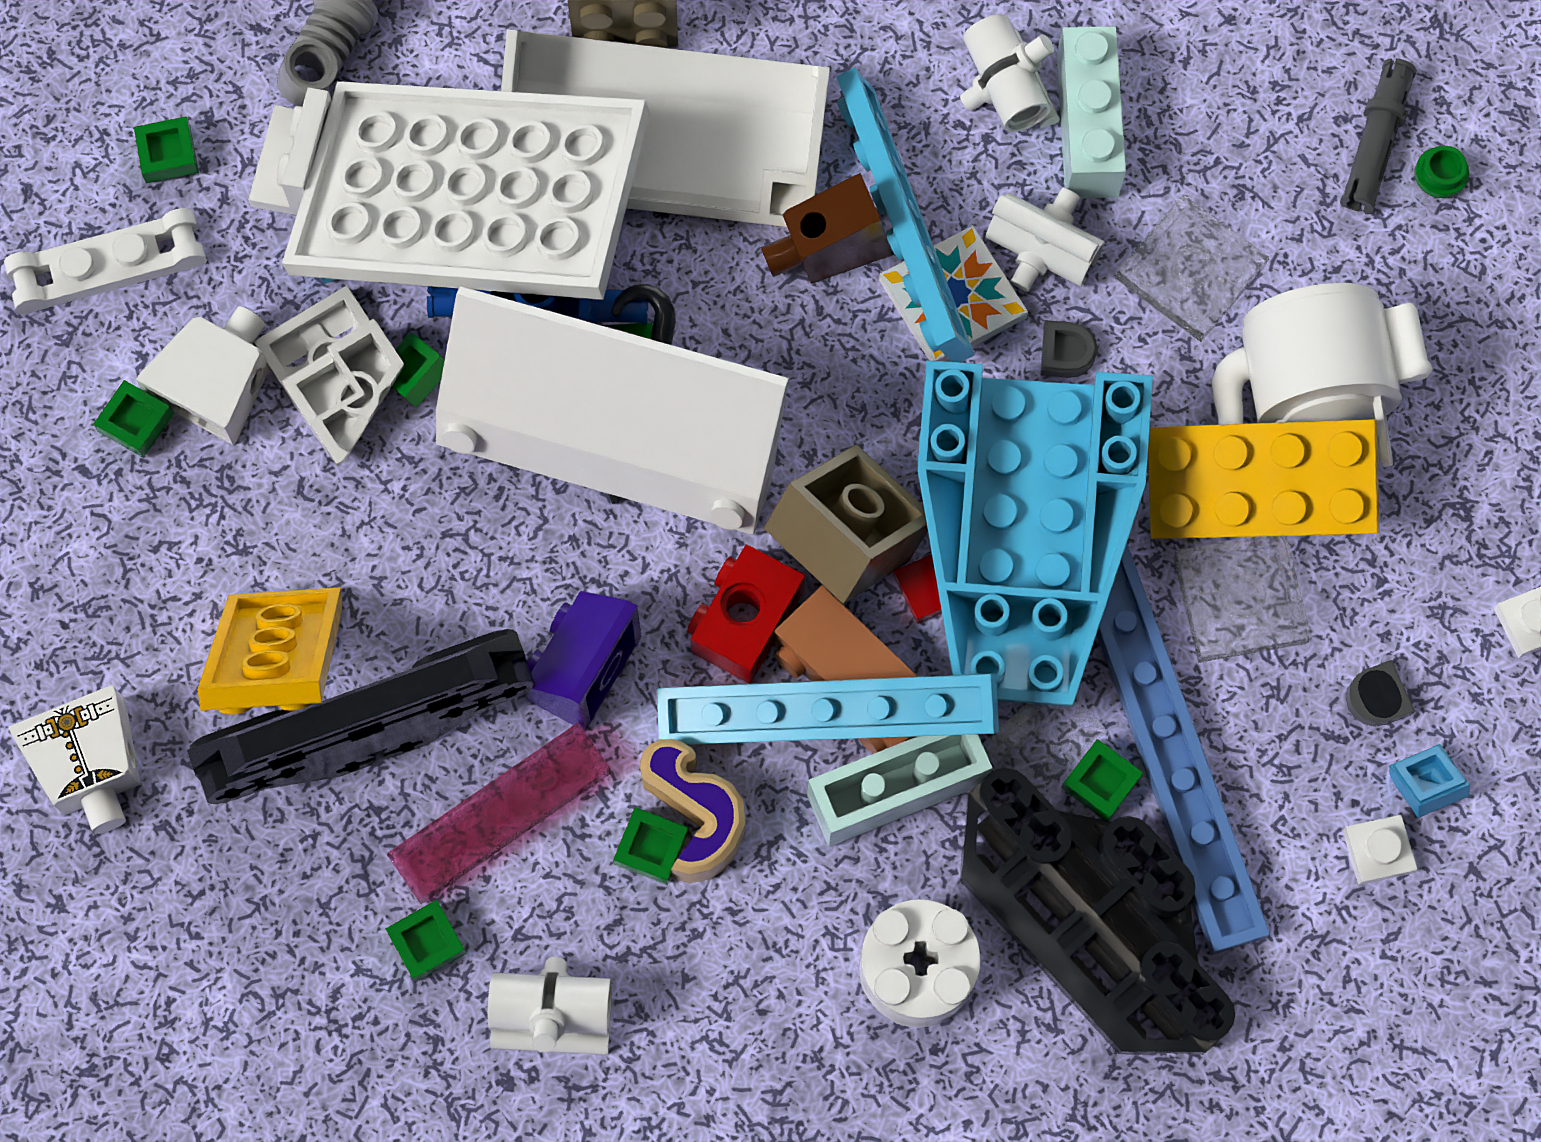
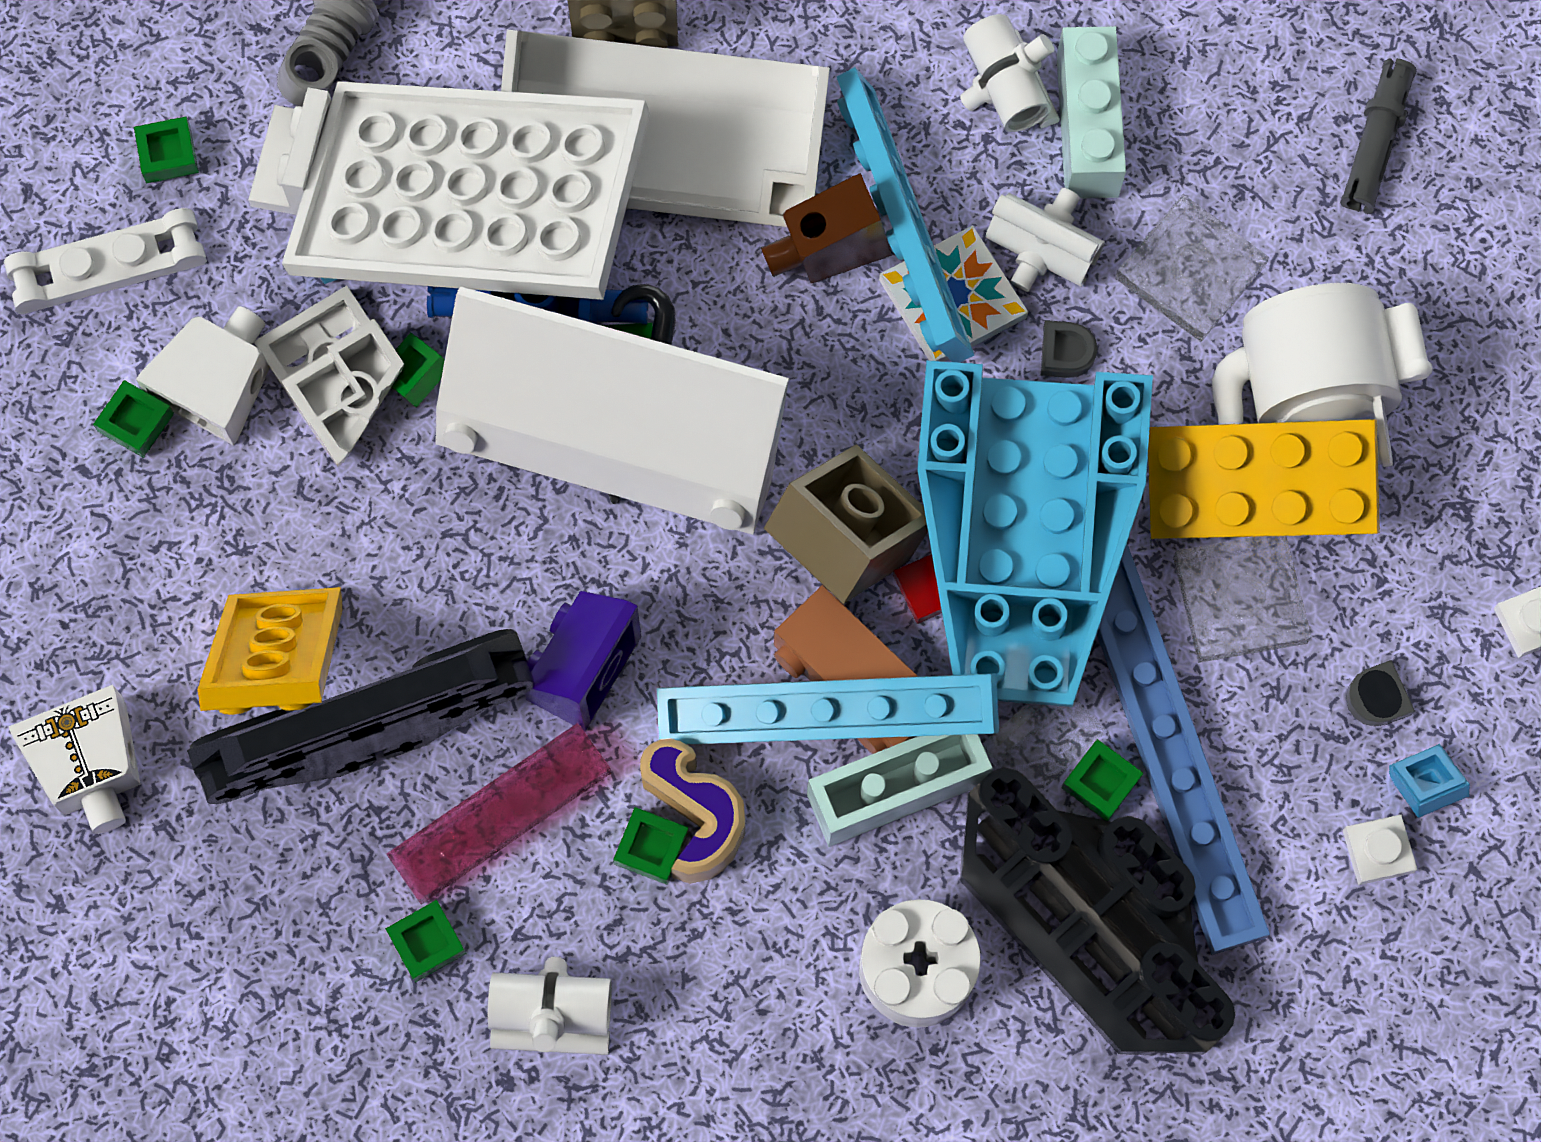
red brick [687,544,805,684] -> none
green plate [1414,145,1469,198] -> none

